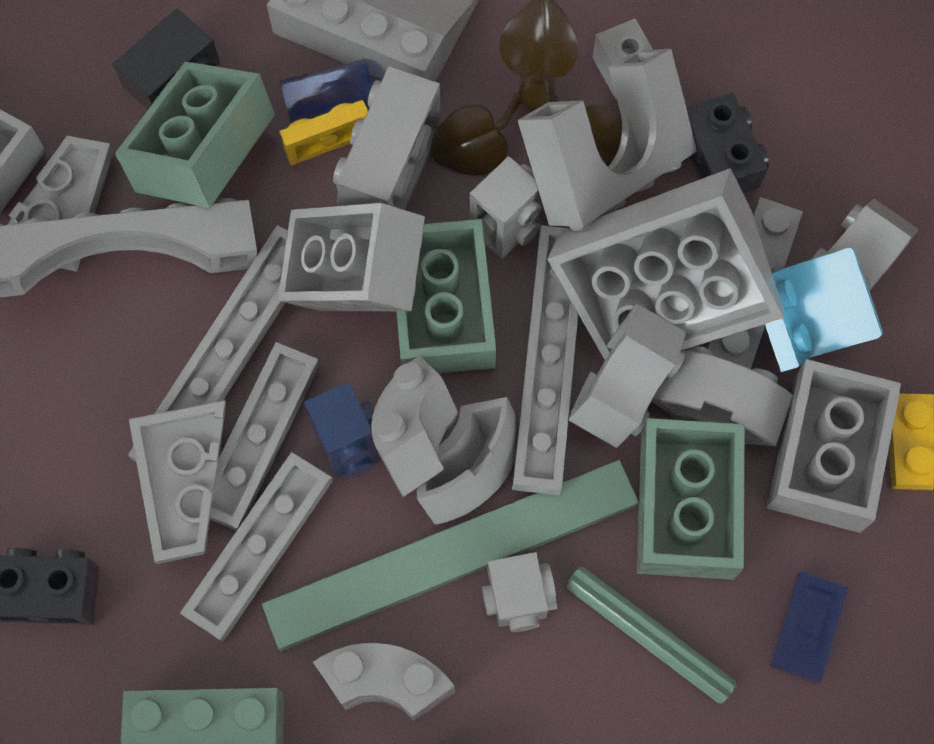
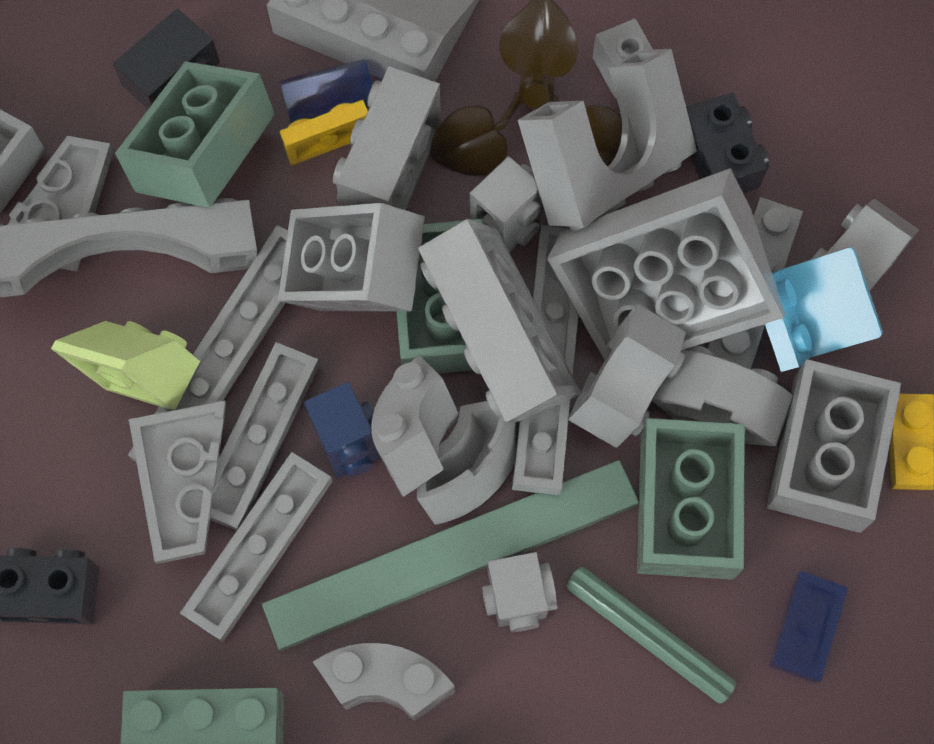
none -> yellowish green slope [51,321,200,410]
none -> light grey slope [418,219,582,423]

